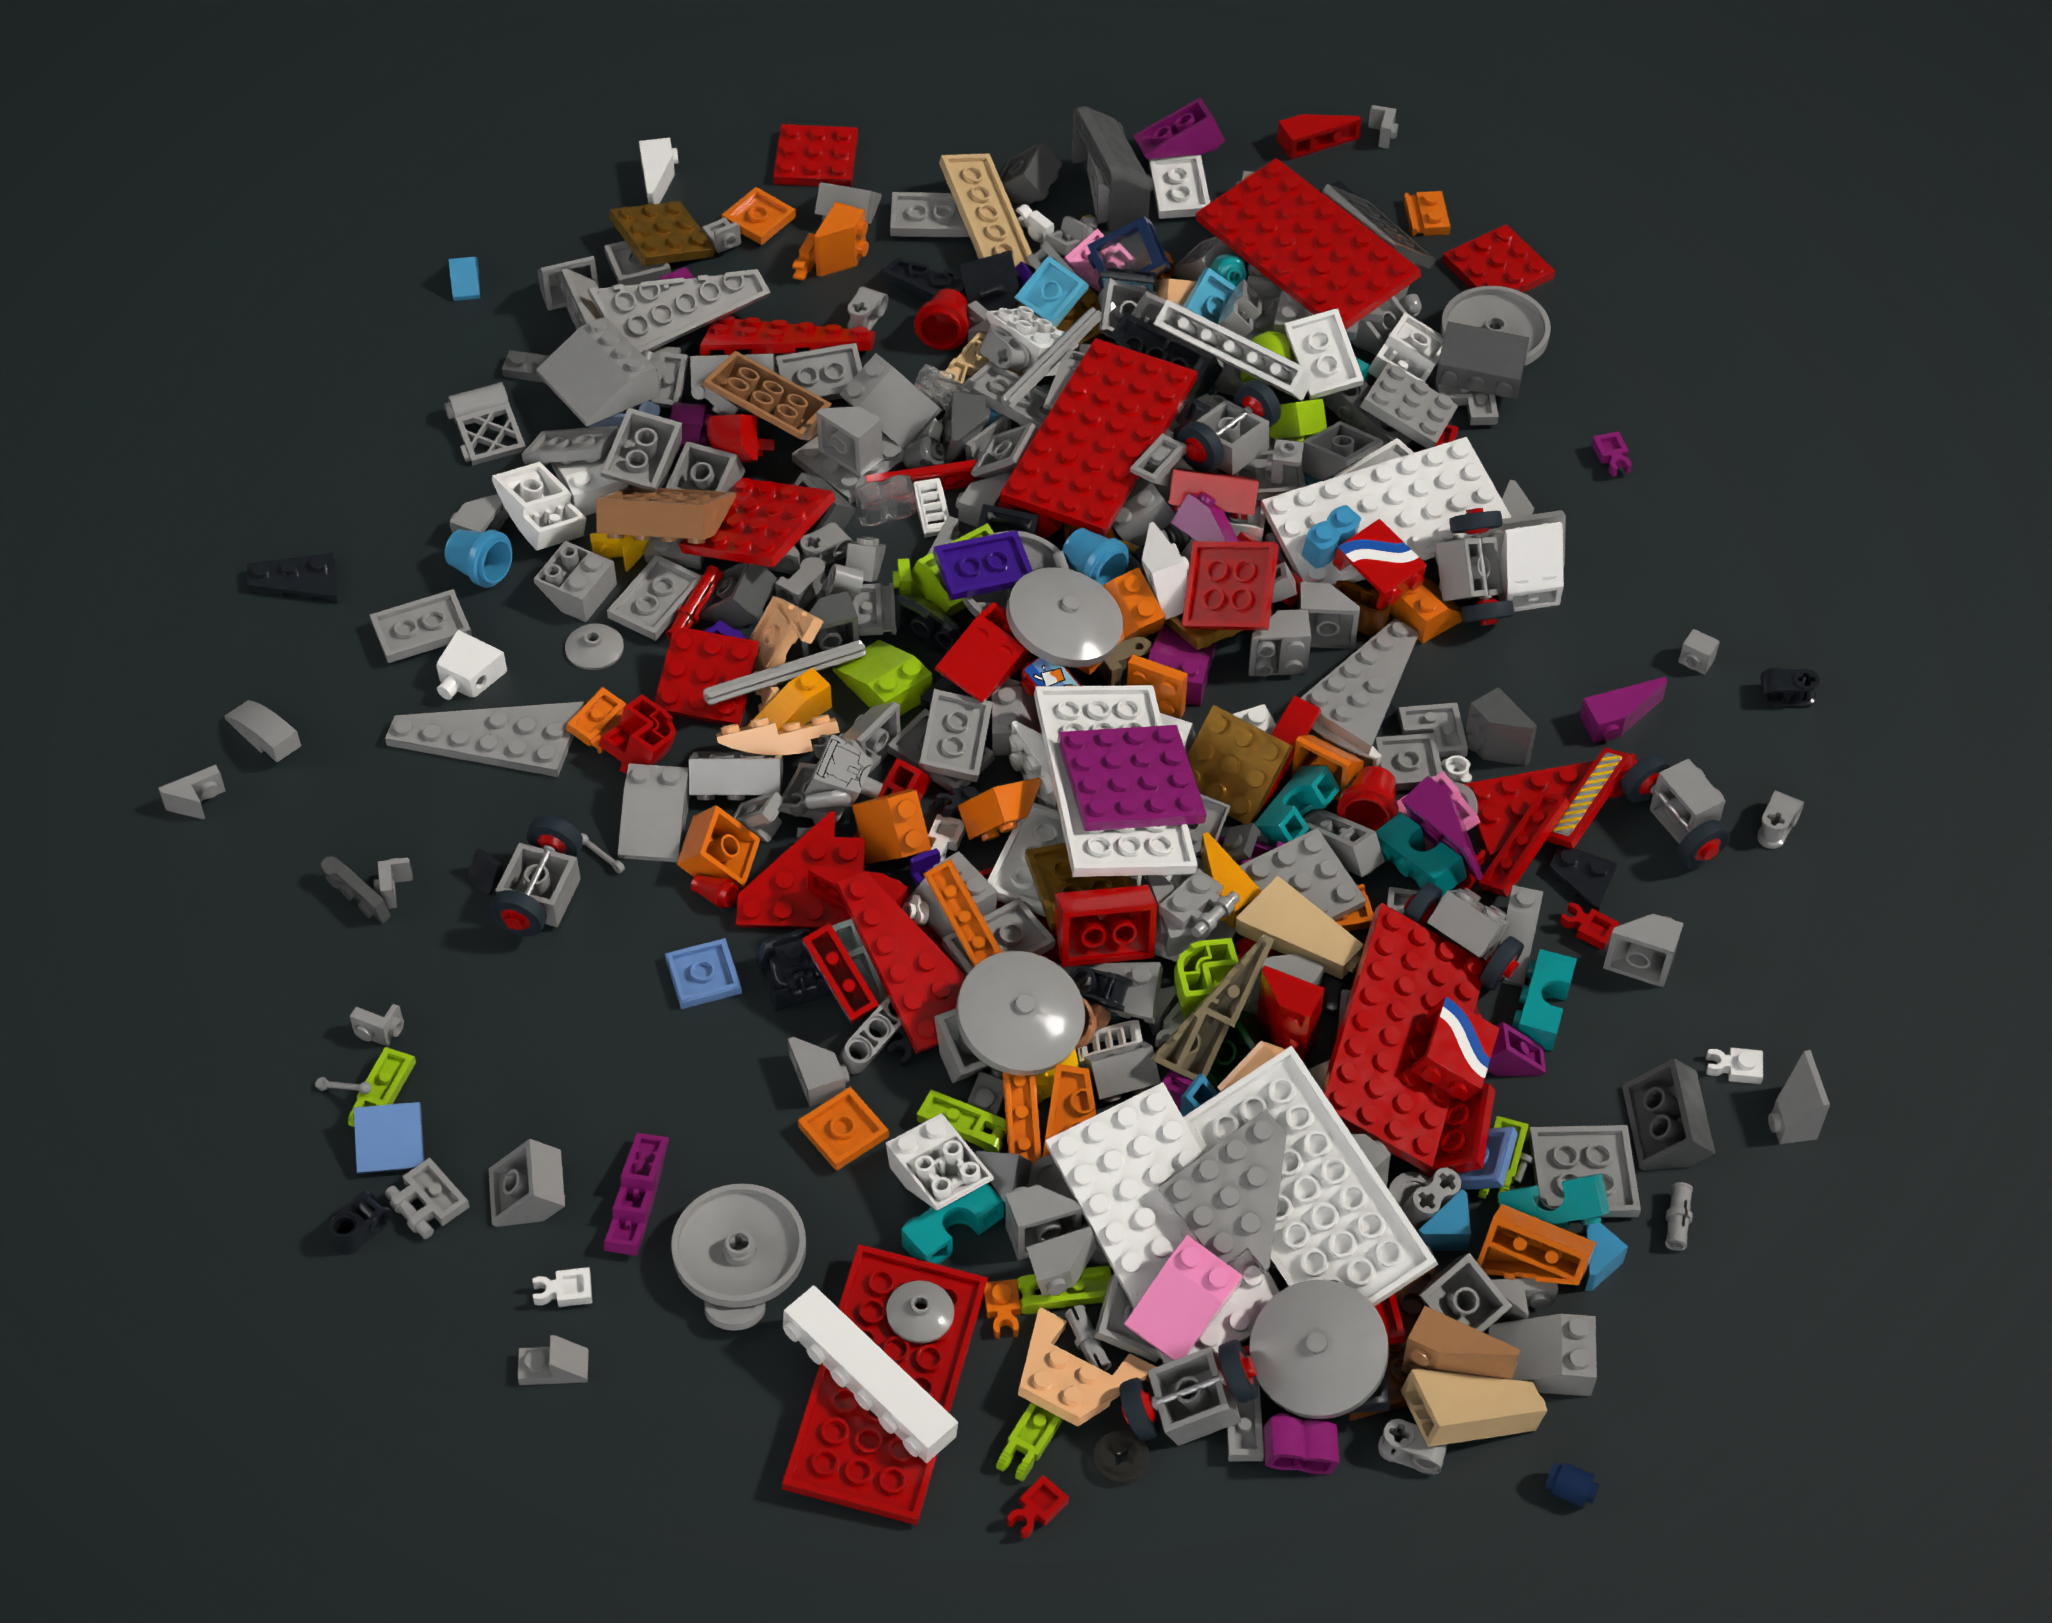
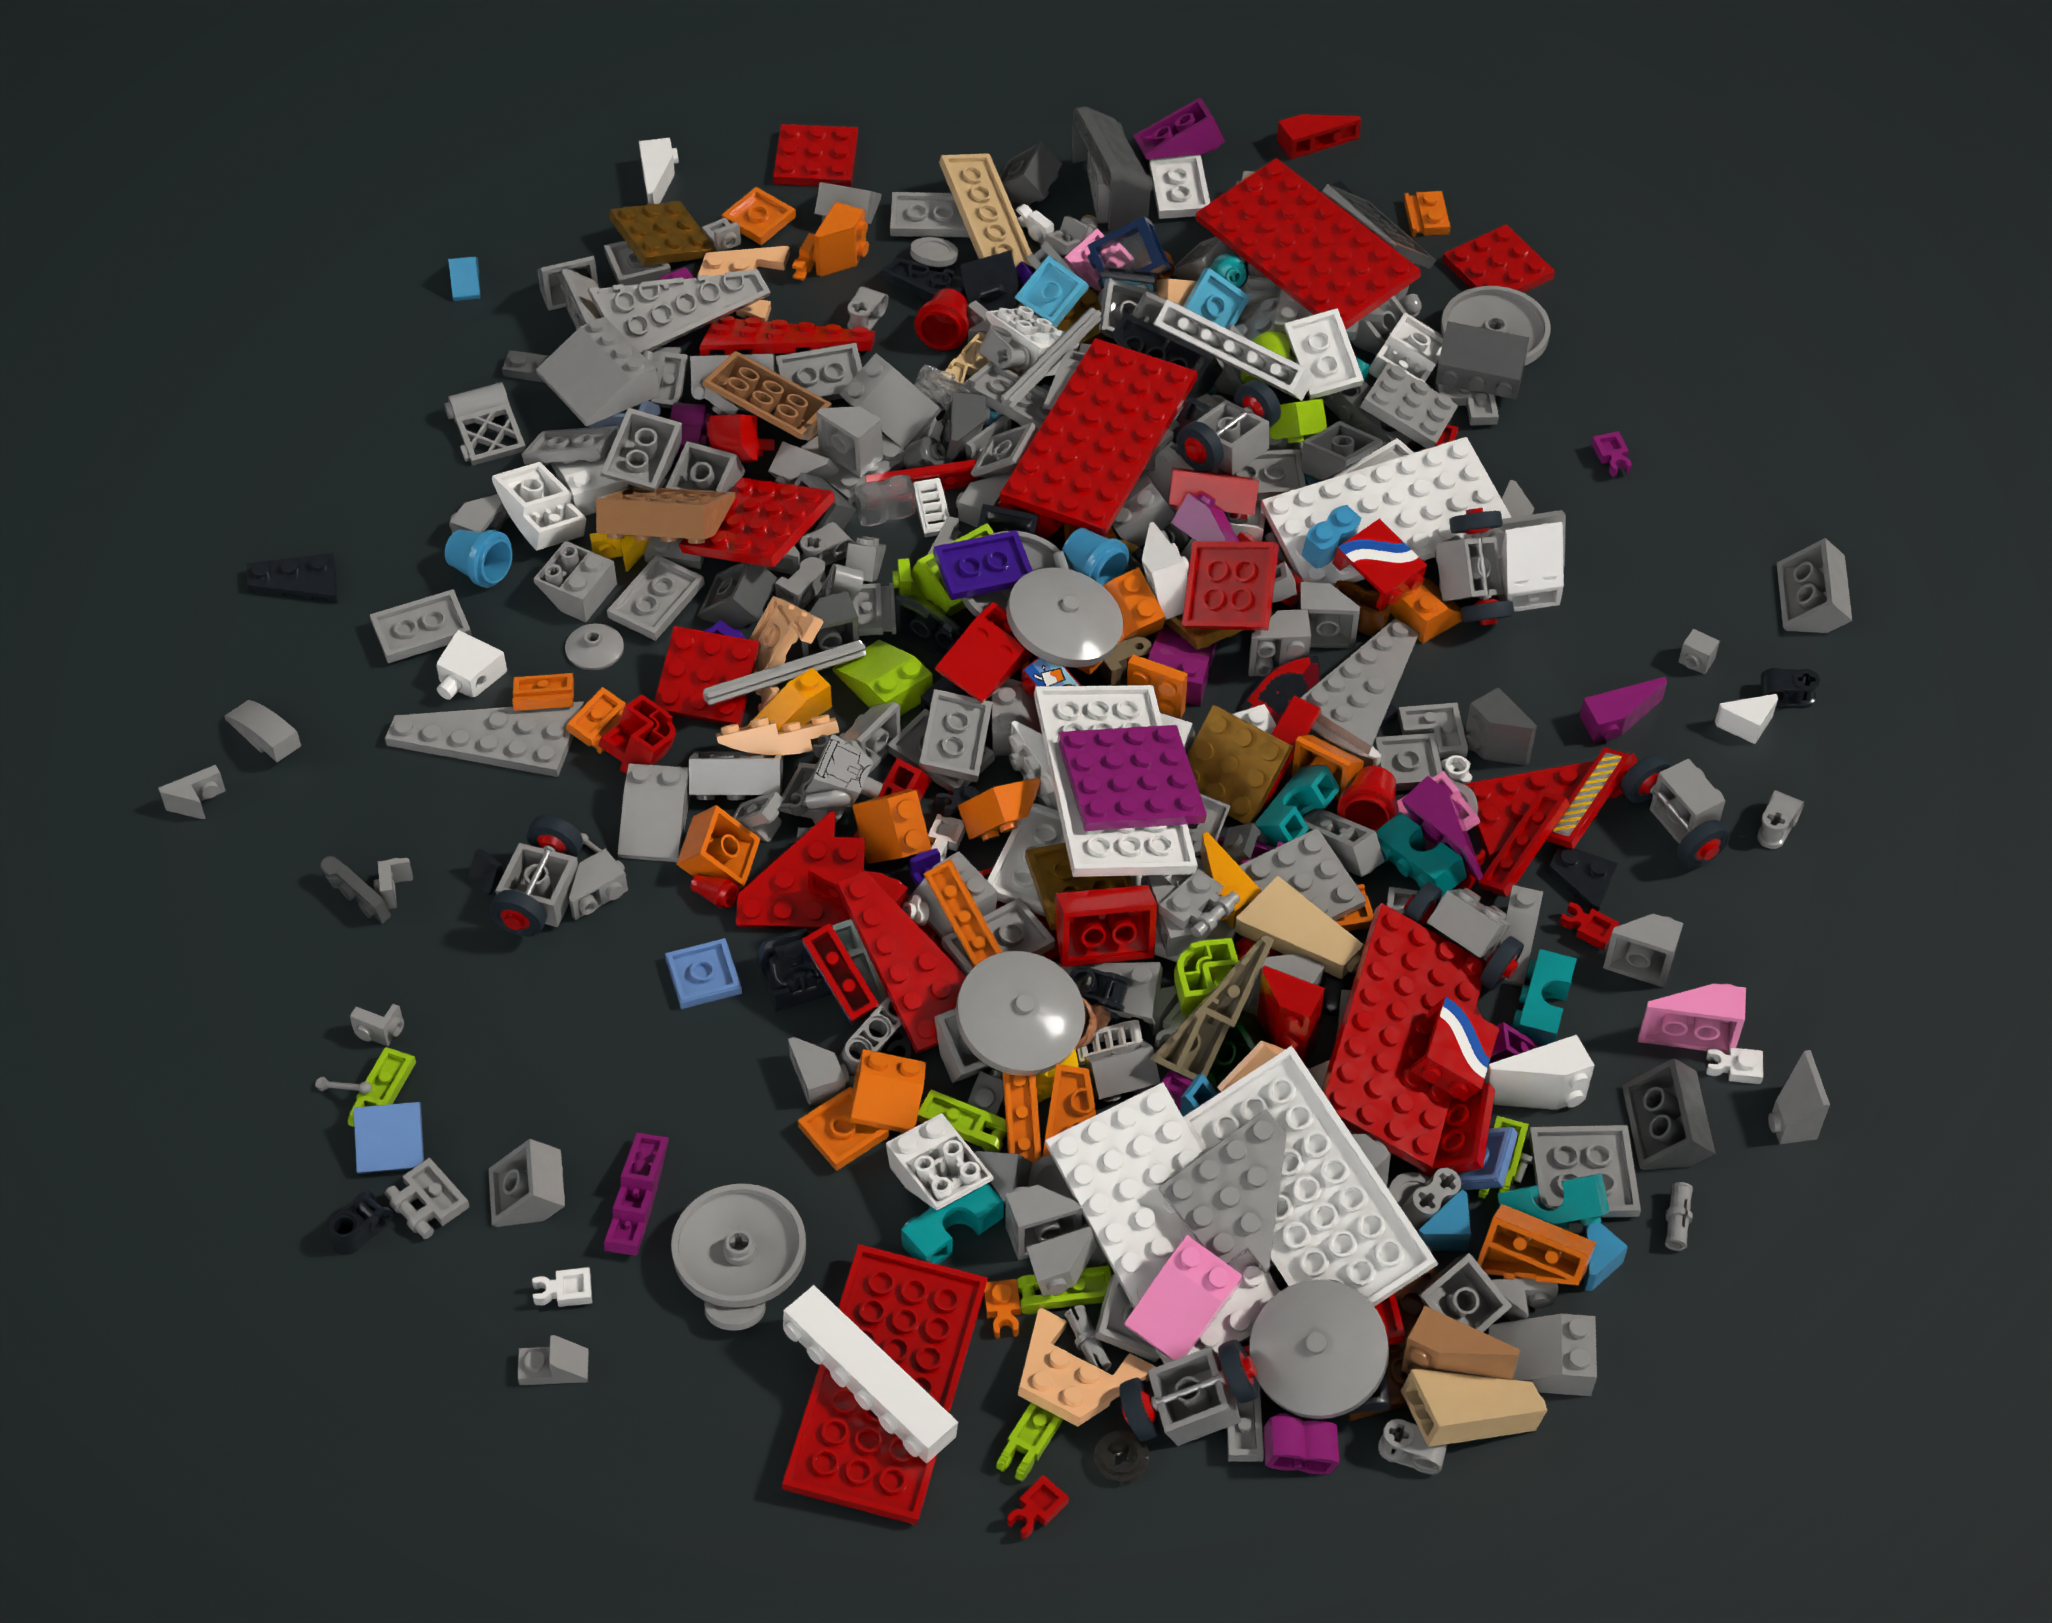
red pin [666,565,724,640] -> none
light grey dish [886,1281,954,1343] -> none
light grey slope [1130,434,1186,486] -> none
light grey slope [1218,279,1263,338] -> none
light grey bracket [1266,439,1304,484] -> none
light grey bracket [1368,105,1399,149] -> none
dark blue brick [1545,1462,1600,1508] -> none
none -> orange plate [513,673,574,711]
none -> light grey slope [569,848,628,920]
none -> light nougat wing [697,246,790,321]
none -> light grey slope [768,442,839,485]
none -> orange slope [849,1049,926,1133]
none -> light grey piece [910,237,958,267]
none -> shield [1240,656,1321,725]
none -> white slope [1485,1035,1594,1110]
none -> bright pink slope [1638,984,1746,1054]
none -> white slope [1715,694,1778,744]
none -> light grey slope [1777,538,1852,633]

